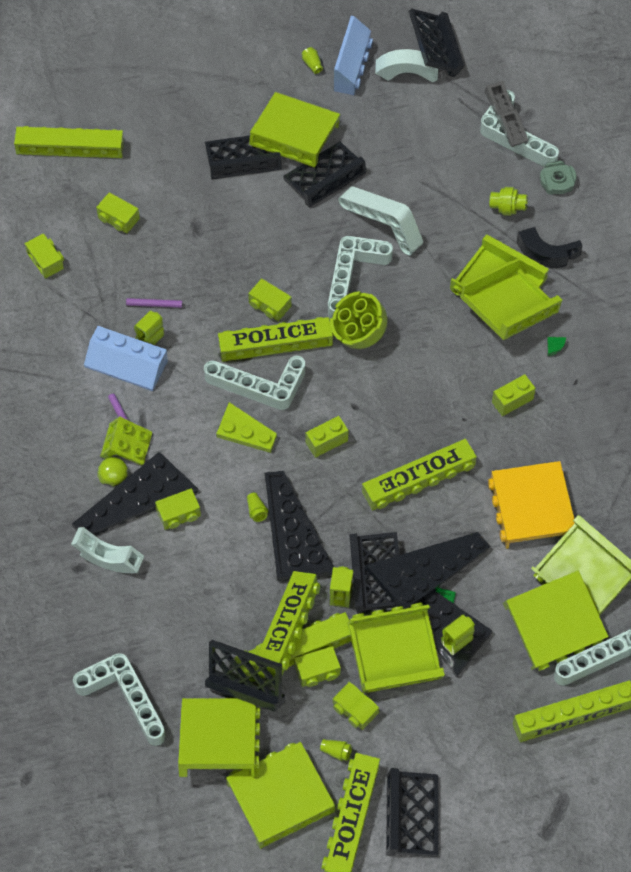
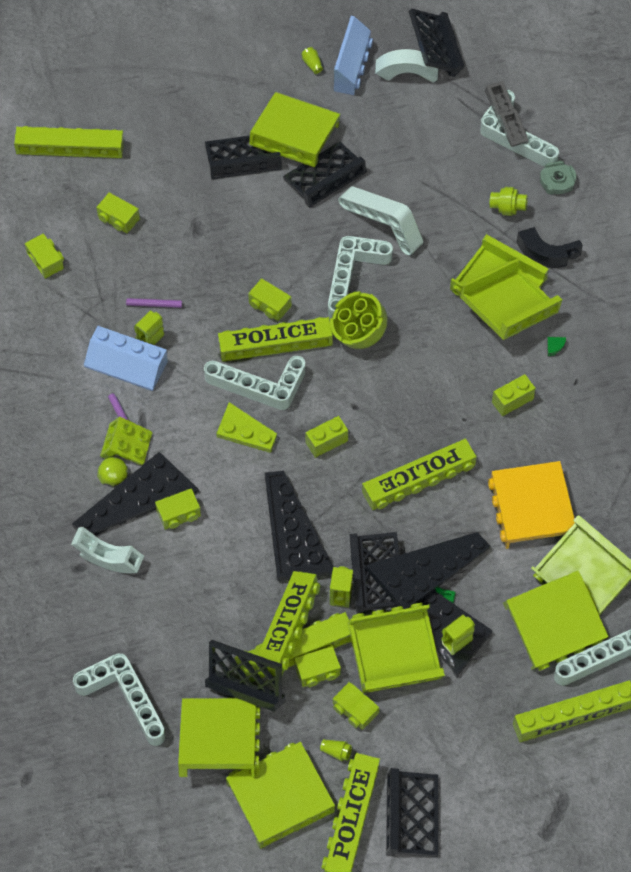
lime cone [247,493,268,522] -> none

